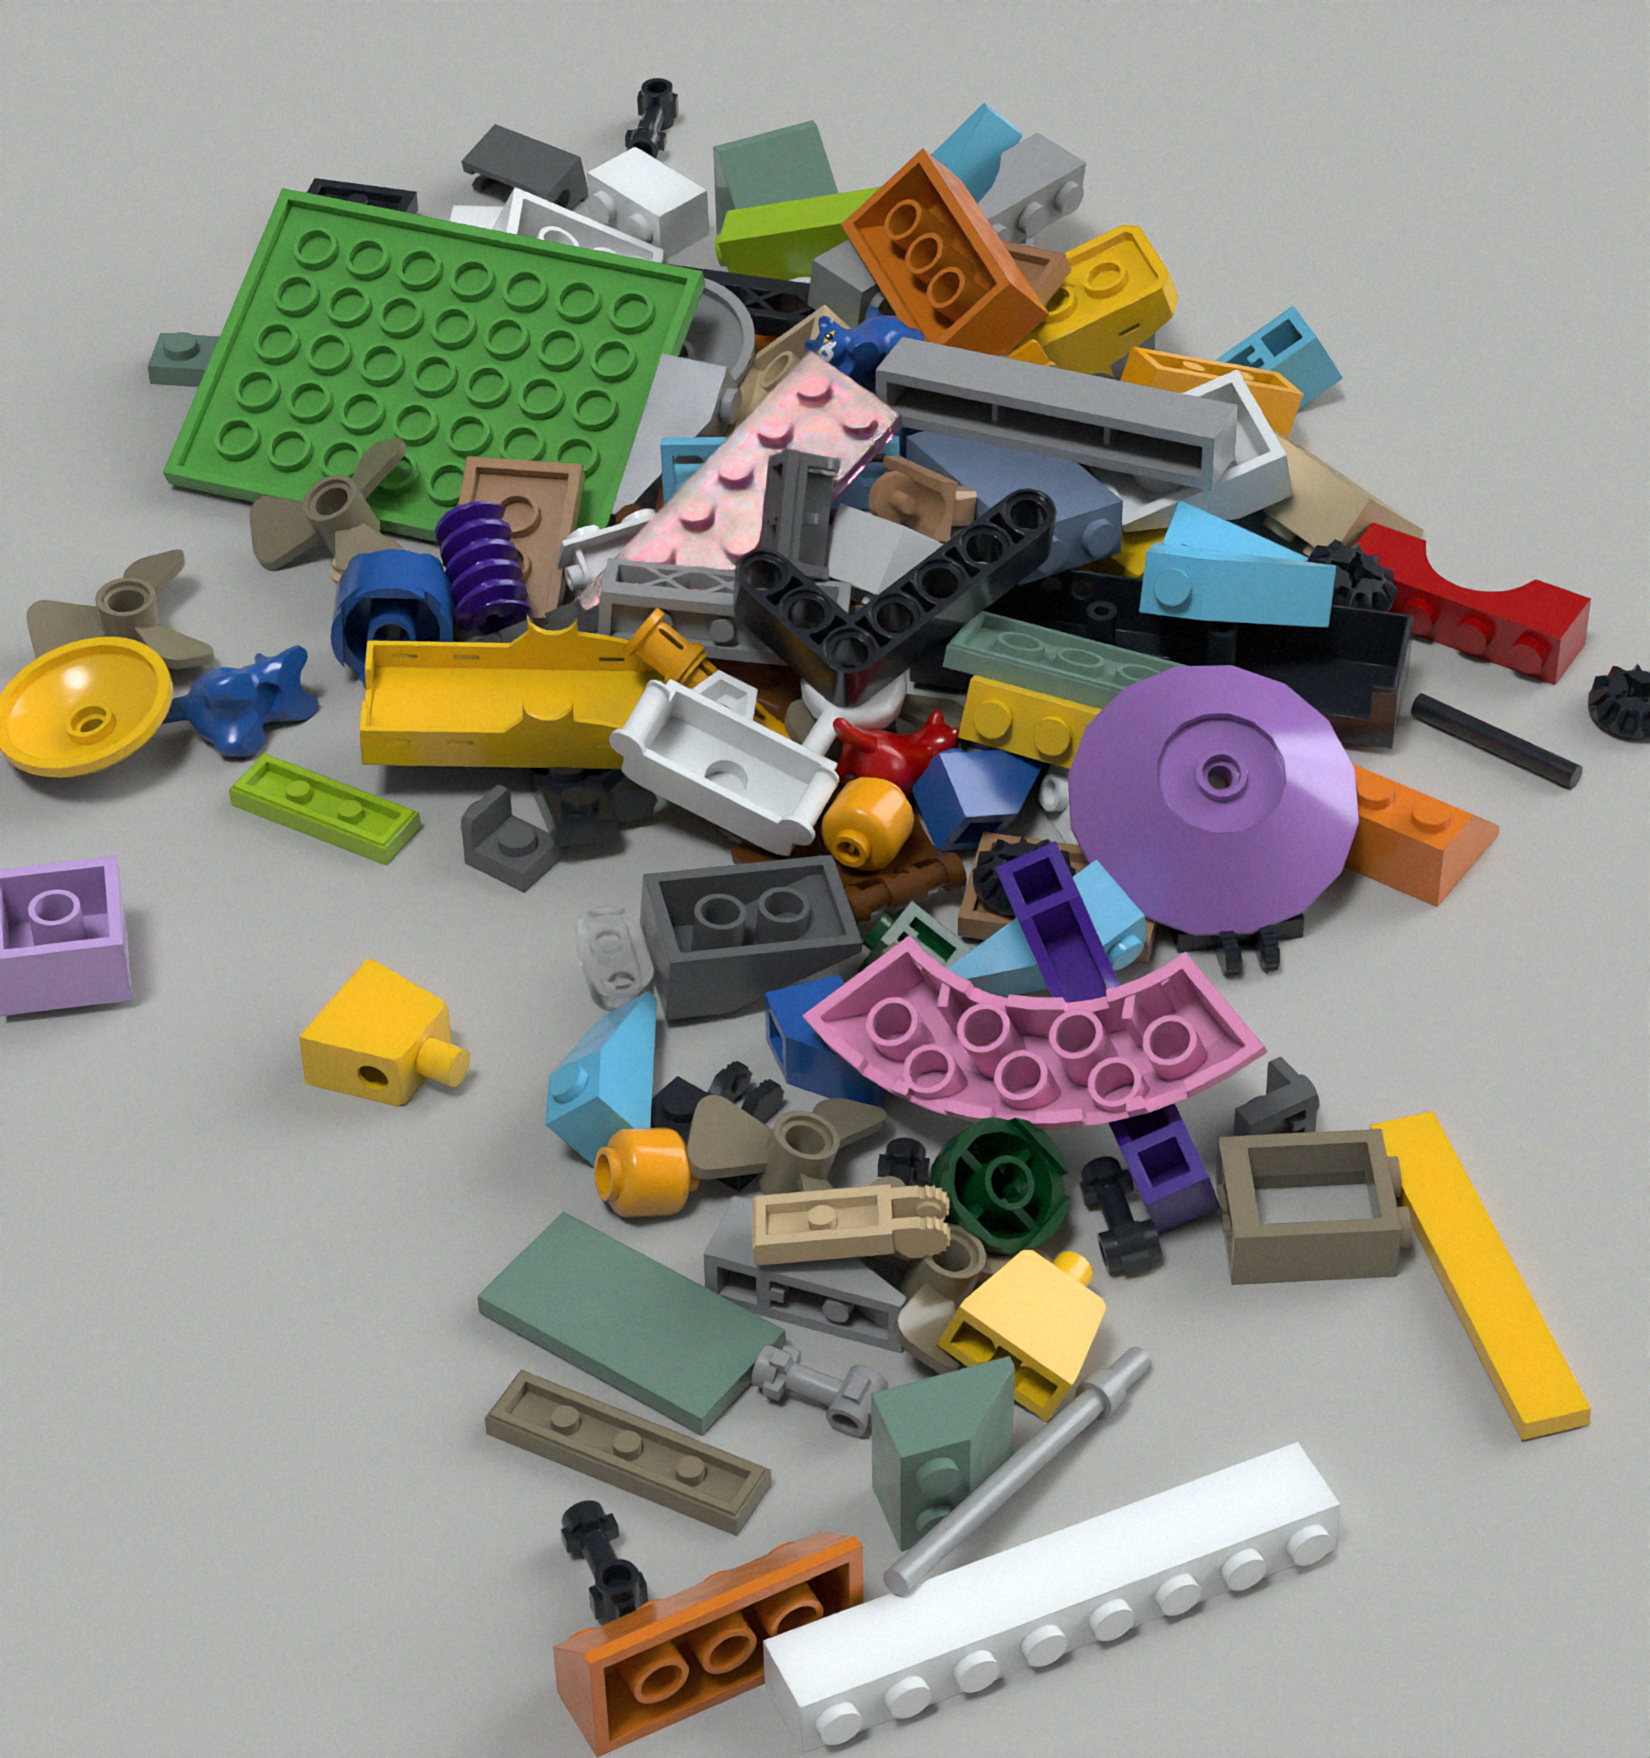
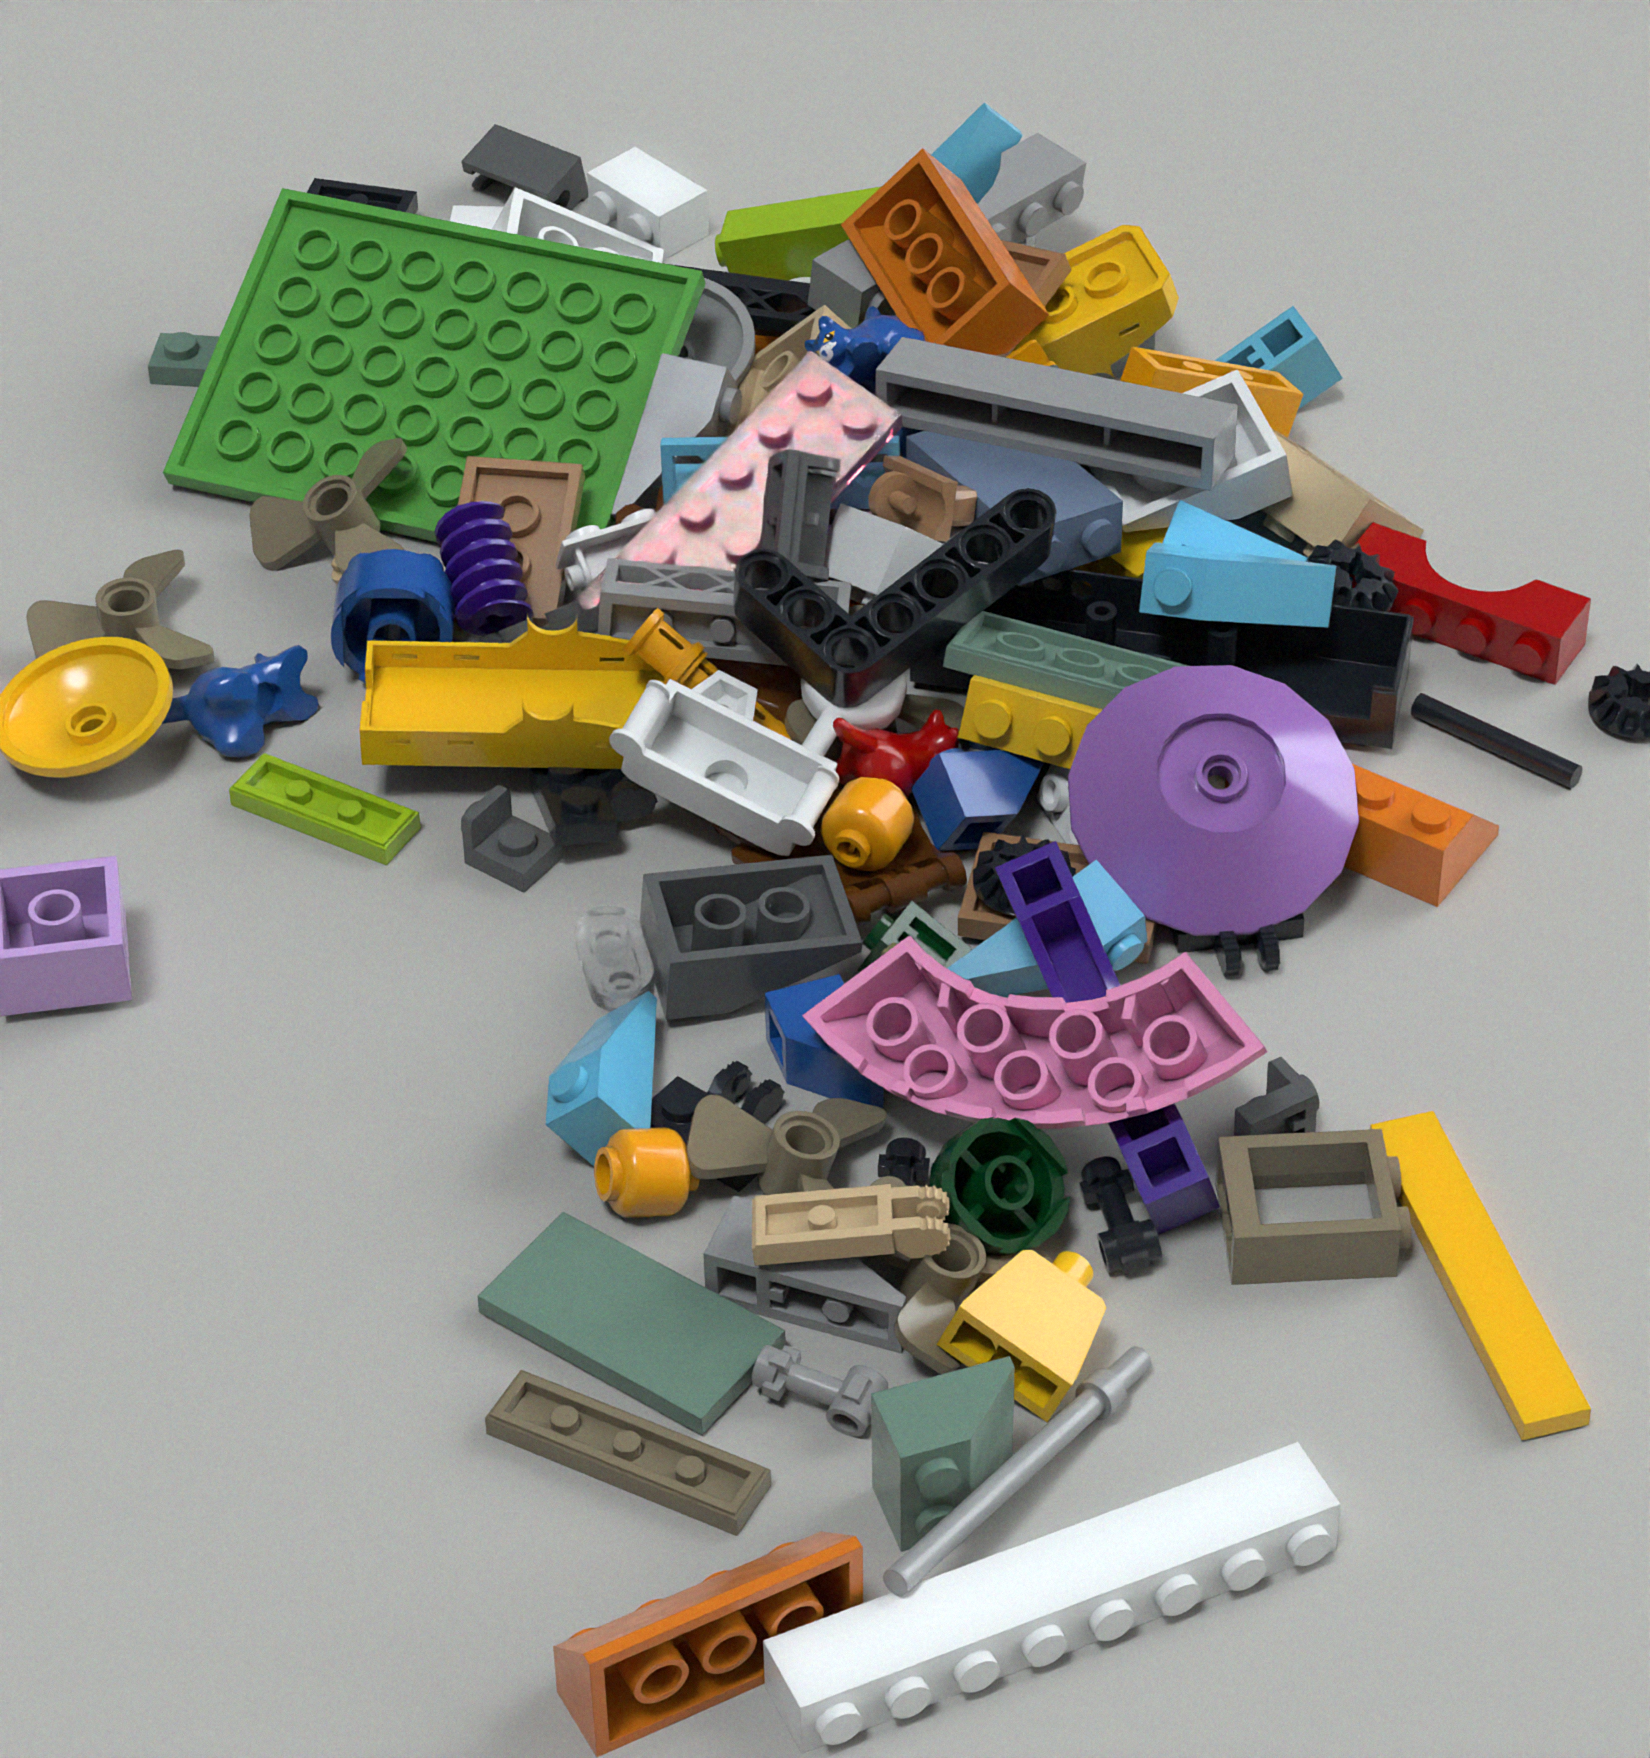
yellow torso [299,958,470,1106] -> none
black bar [561,1500,648,1625] -> none
black bar [625,78,679,159] -> none
sand green slope [713,120,838,235] -> none

